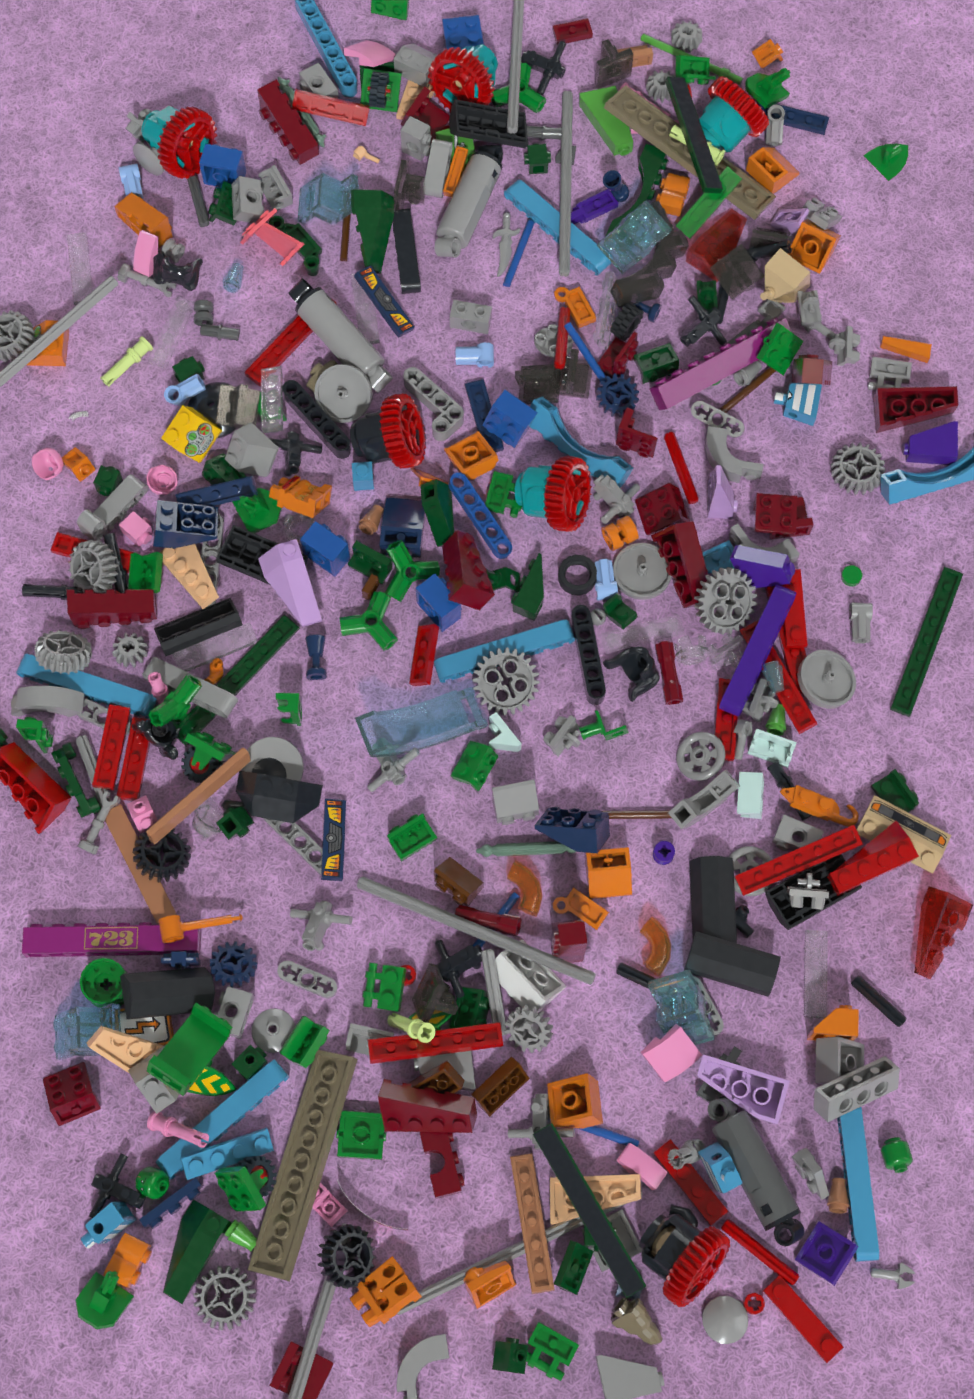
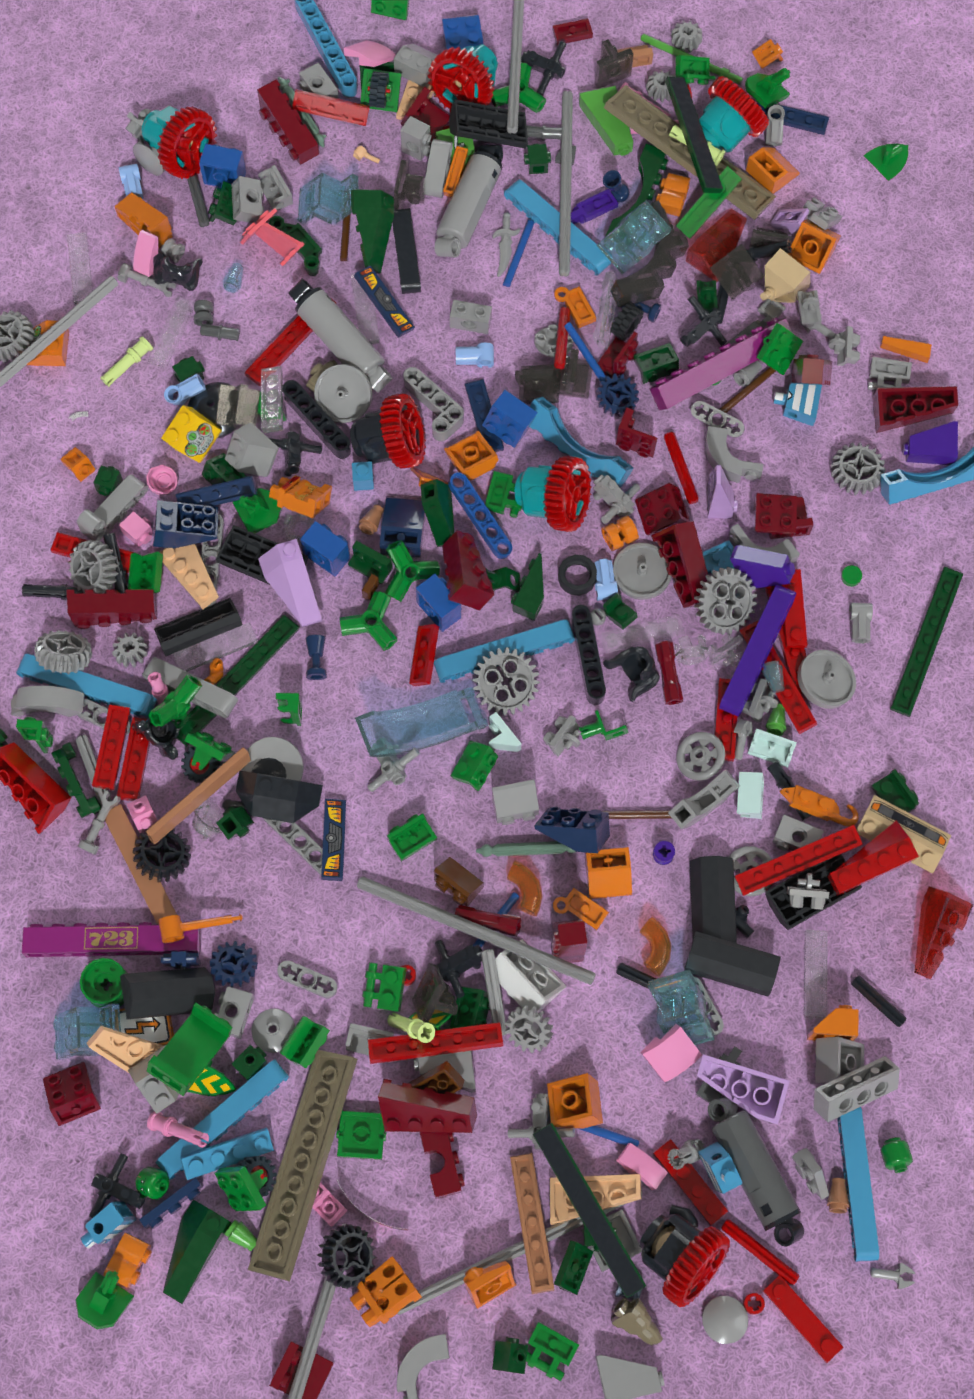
bright pink hair [32,448,64,480] -> none
light grey gear [194,1266,256,1330] -> none
light grey piece [290,901,353,951] -> none
reddish brown piece [471,1056,530,1117] -> none
dark purple plate [795,1221,858,1286] -> none

